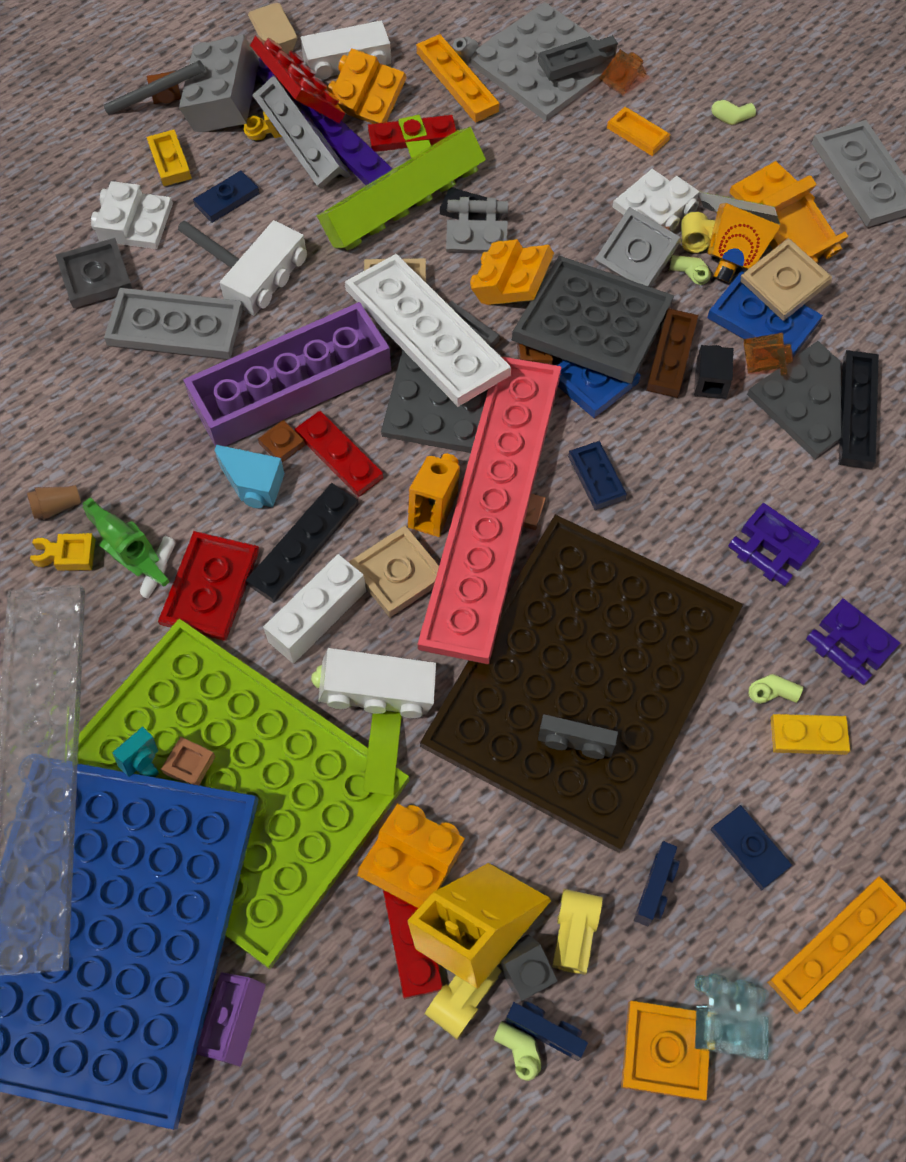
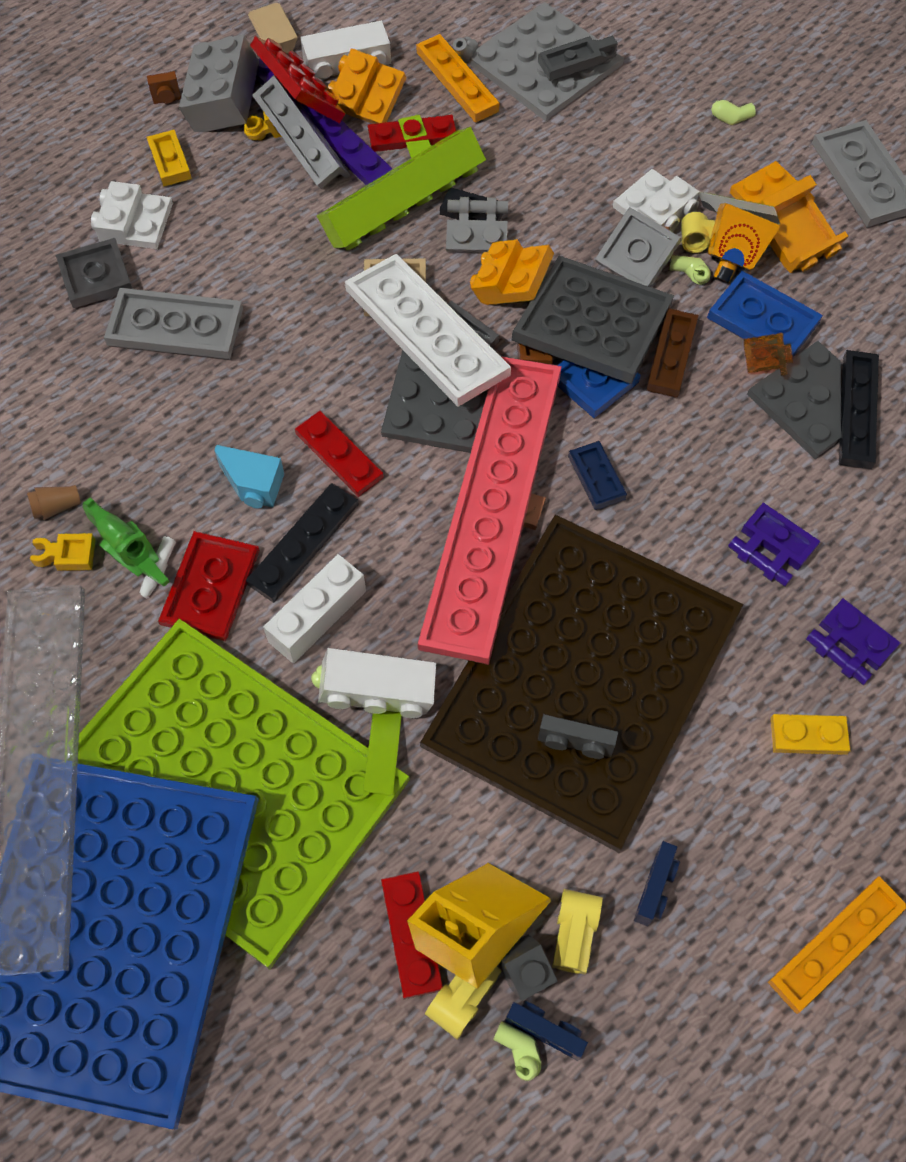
dark grey bar [104,60,205,115] -> none
teal plate [112,726,159,777] -> none
nougat plate [161,736,216,785] -> none
dark grey bar [178,221,239,268] -> none
medium lavender brick [183,302,391,447] -> none
dark blue plate [193,170,260,223] -> none
medium lavender slope [196,972,266,1067] -> none
white brick [219,220,307,316] -> none
dark orange plate [258,420,305,462] -> none
tan plate [349,525,439,618] -> none
light orange plate [357,803,465,908] -> none
light orange torso [408,453,460,537] -> none
clear orange bracket [599,49,647,95] -> none
light orange tile [607,107,671,156] -> none
light orange plate [621,1001,712,1101] -> none
black brick [694,345,734,399] -> none
clear light blue plate [694,973,769,1060] -> none
dark blue plate [710,805,792,891] -> none
tan plate [740,238,832,321] -> none
yellowish green arm [749,674,803,704] -> none

